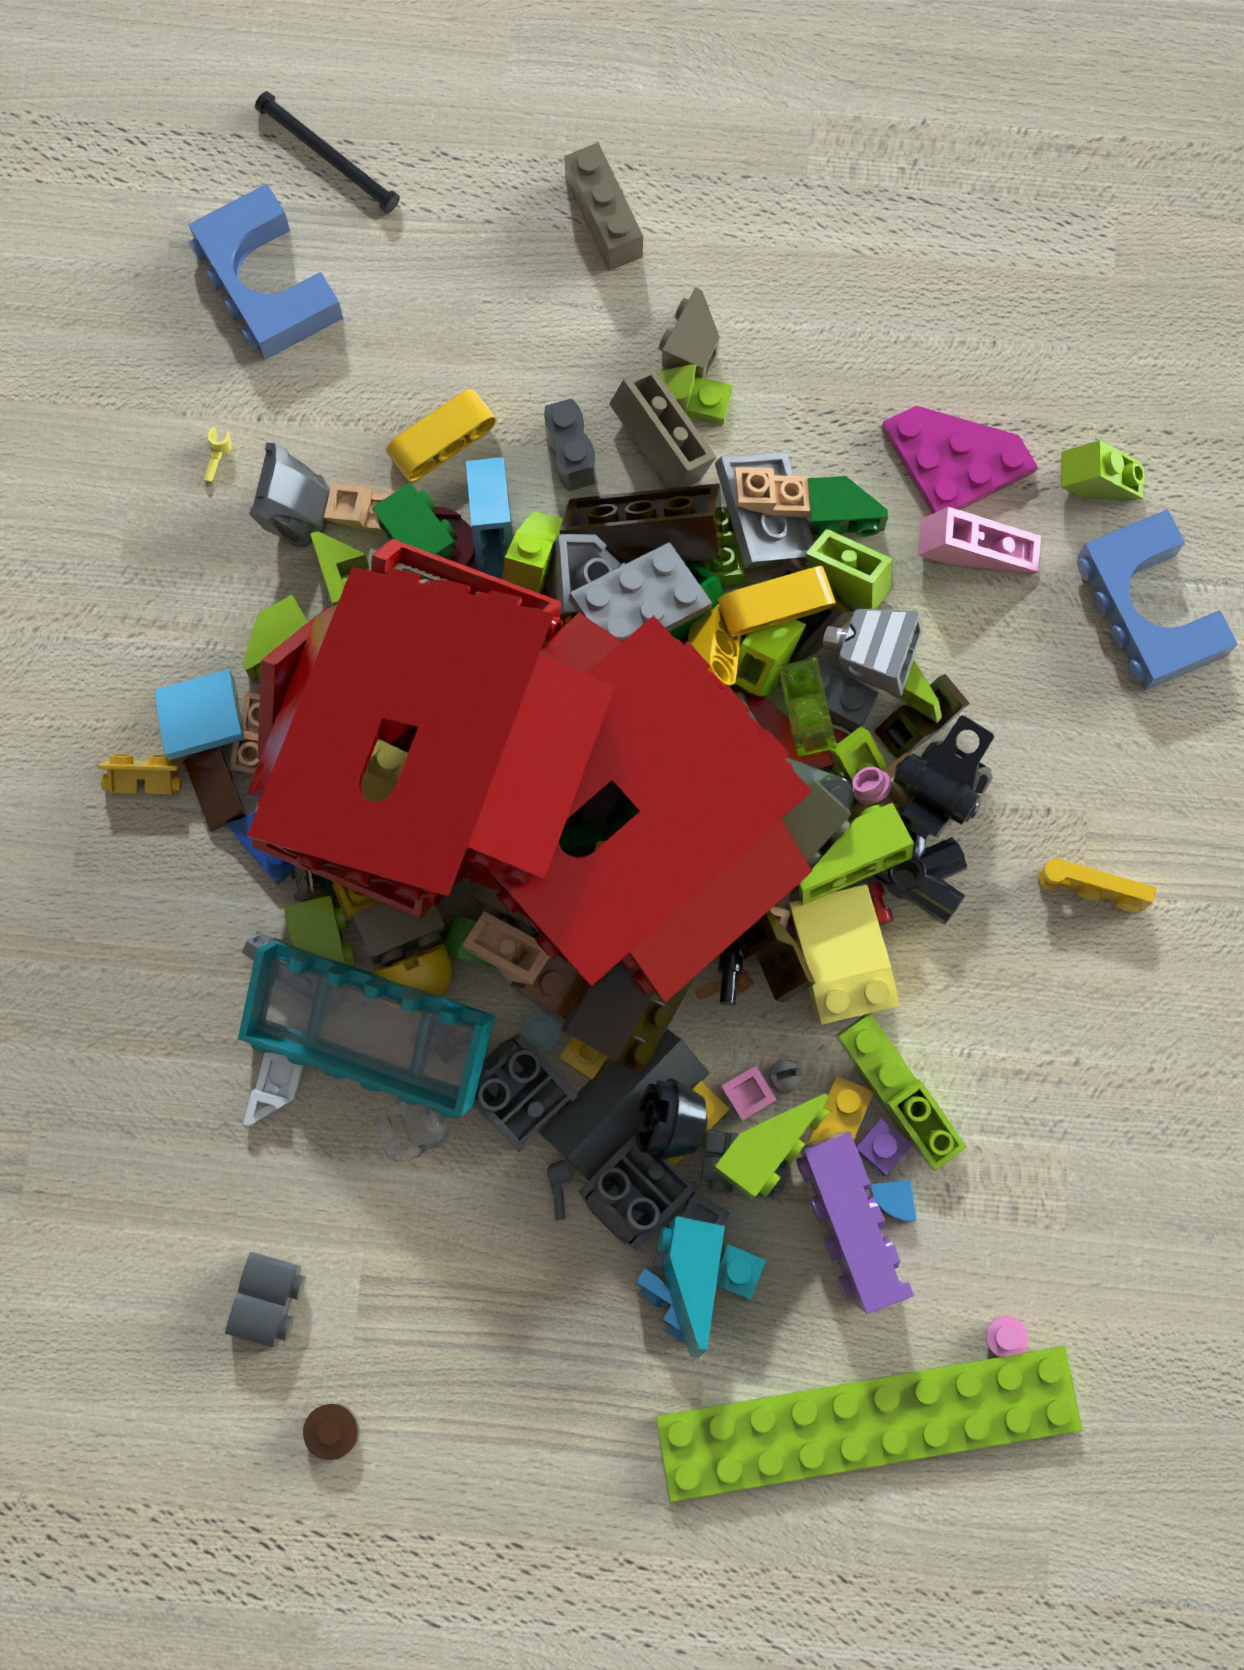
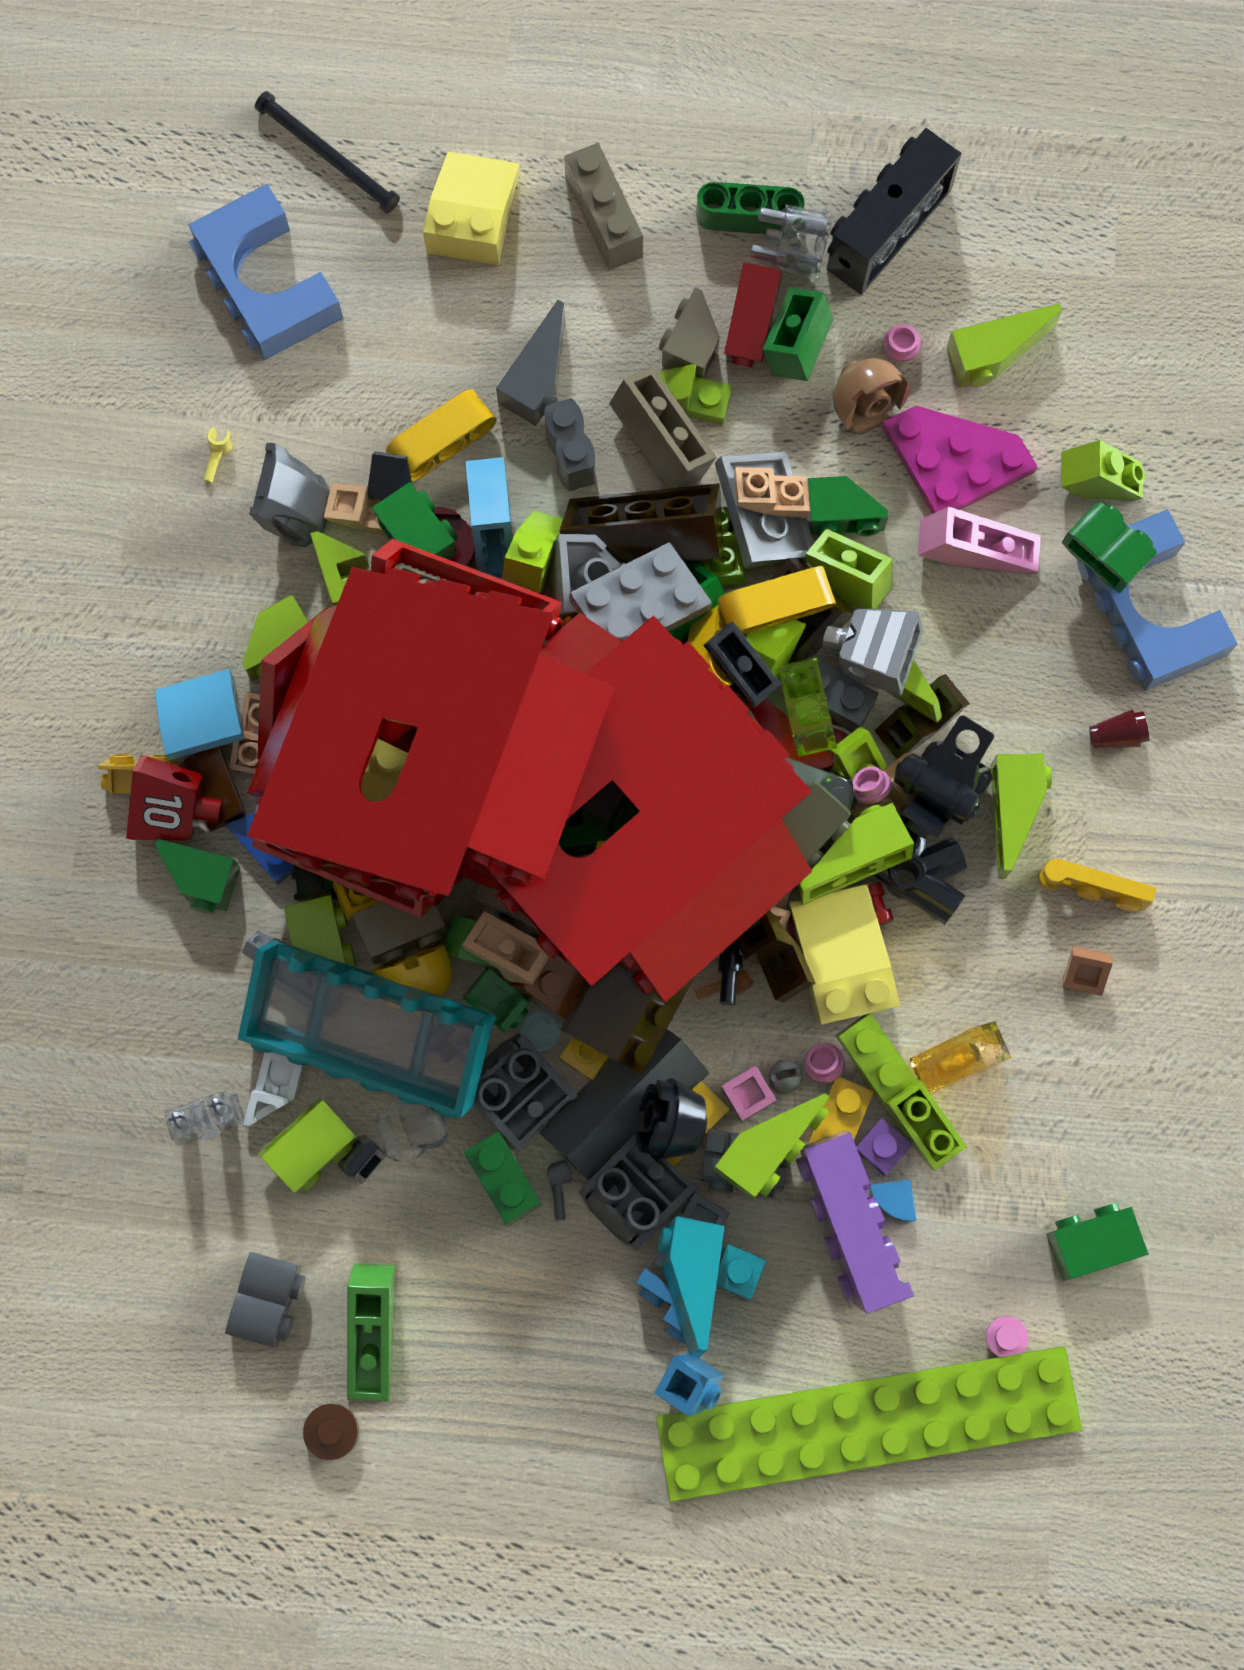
none -> red torso [126,755,223,841]
none -> green slope [155,839,240,914]
none -> clear piece [163,1090,245,1146]
none -> lime brick [258,1098,356,1193]
none -> black slope [338,1135,386,1185]
none -> bright green slope [347,1264,395,1401]
none -> black slope [368,451,412,501]
none -> light yellow slope [423,152,520,266]
none -> green bracket [462,967,530,1033]
none -> green brick [464,1131,542,1227]
none -> dark grey slope [496,300,565,426]
none -> dark azure brick [654,1353,725,1416]
none -> green beam [696,182,805,236]
none -> black slope [703,621,782,709]
none -> red slope [724,262,782,368]
none -> clear piece [750,204,832,282]
none -> green brick [763,287,833,381]
none -> bright pink plate [804,1043,845,1083]
none -> black brick [826,128,962,295]
none -> medium nougat cylinder [833,358,910,434]
none -> bright pink plate [883,324,921,362]
none -> clear yellow slope [909,1021,1012,1094]
none -> lime slope [947,303,1062,387]
none -> lime slope [990,753,1052,879]
none -> green brick [1046,1202,1149,1281]
none -> green brick [1062,501,1157,593]
none -> nougat plate [1063,947,1113,996]
none -> dark red cone [1089,709,1150,749]

